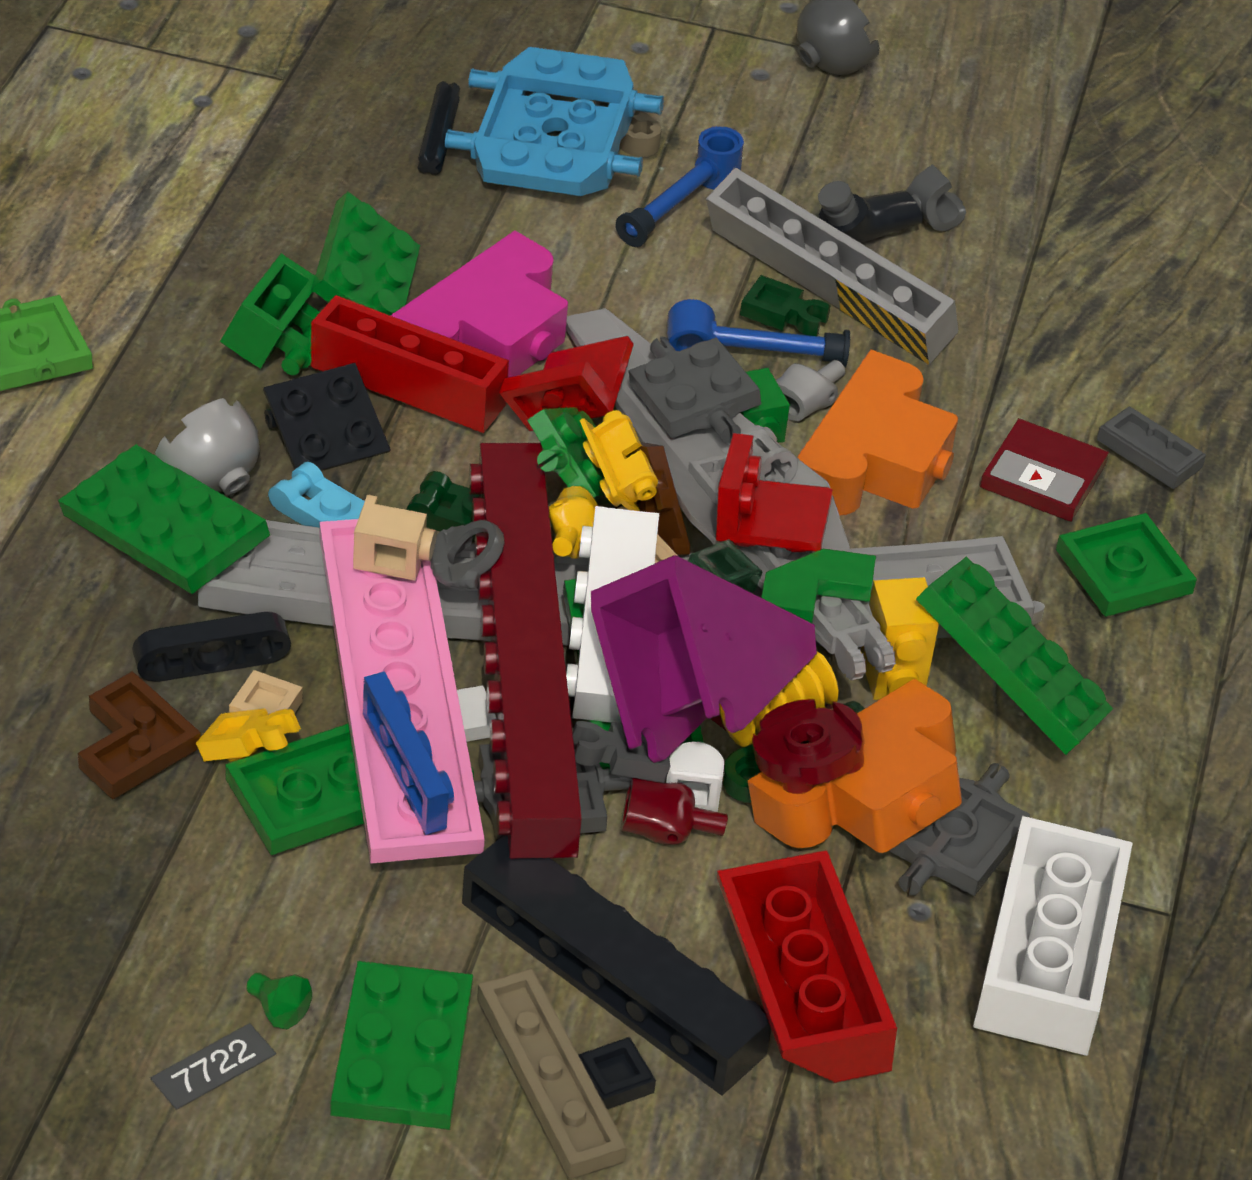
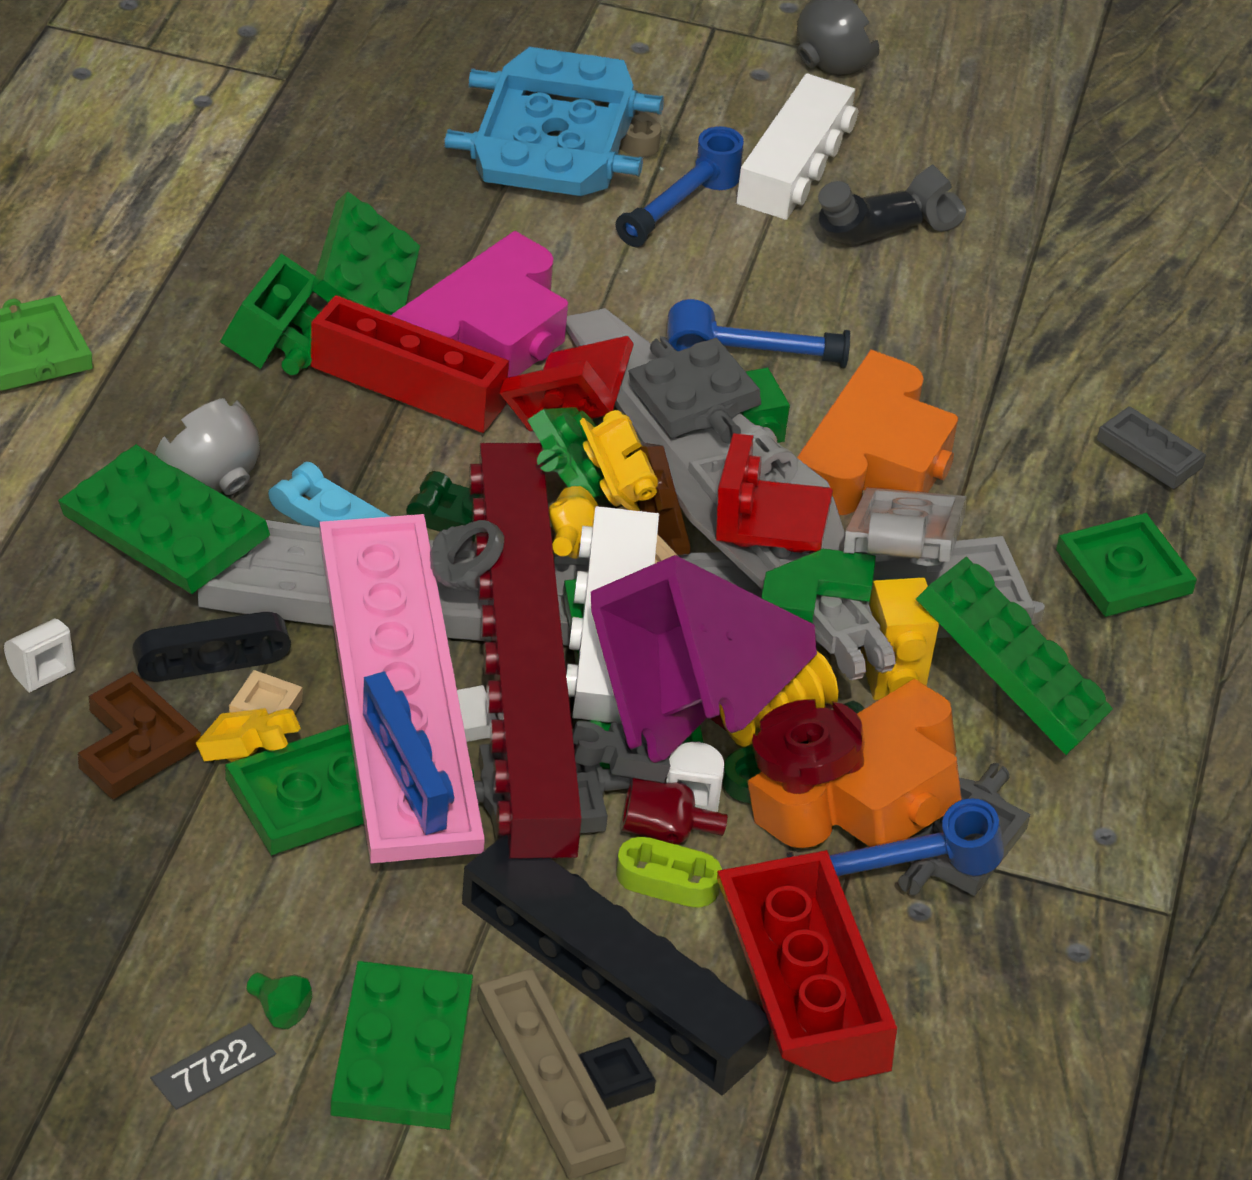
black hinge [263,363,391,471] -> none
tan brick [353,495,437,581] -> none
black axle [418,81,460,175] -> none
clear green brick [688,539,763,593] -> none
light grey brick [706,167,958,365] -> none
dark green plate [740,275,831,336] -> none
light grey piece [776,360,845,421] -> none
white brick [973,816,1133,1056] -> none
dark red tile [980,418,1109,522] -> none
none -> white brick [4,619,75,693]
none -> lime beam [616,837,722,908]
none -> white brick [736,73,858,220]
none -> blue piece [786,798,1004,876]
none -> light grey hinge [844,487,966,566]

